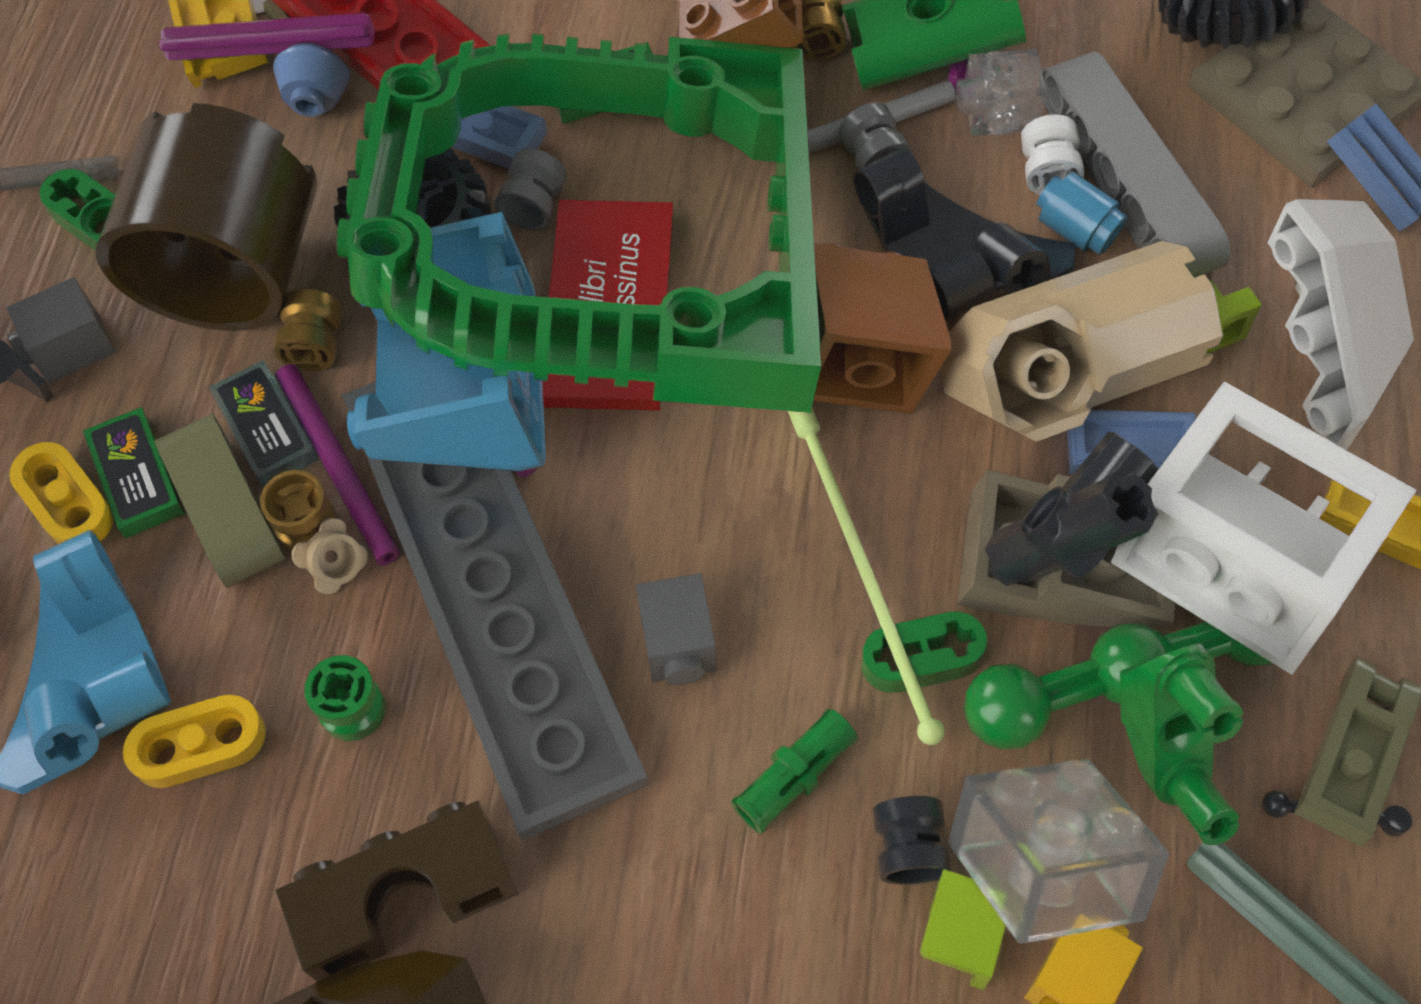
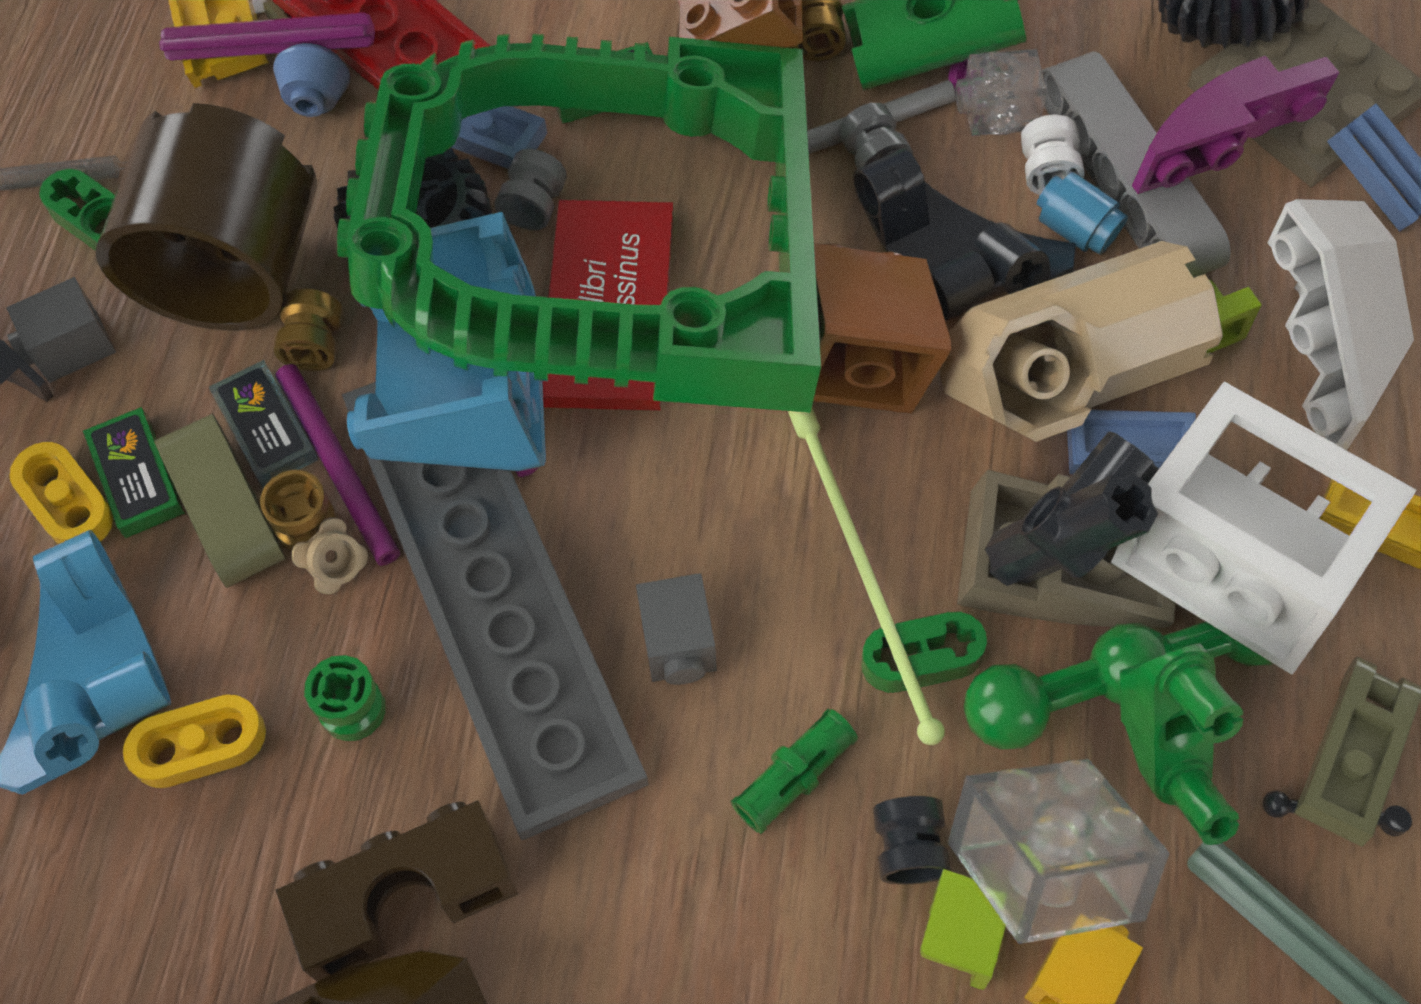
none -> magenta slope [1132,56,1340,194]

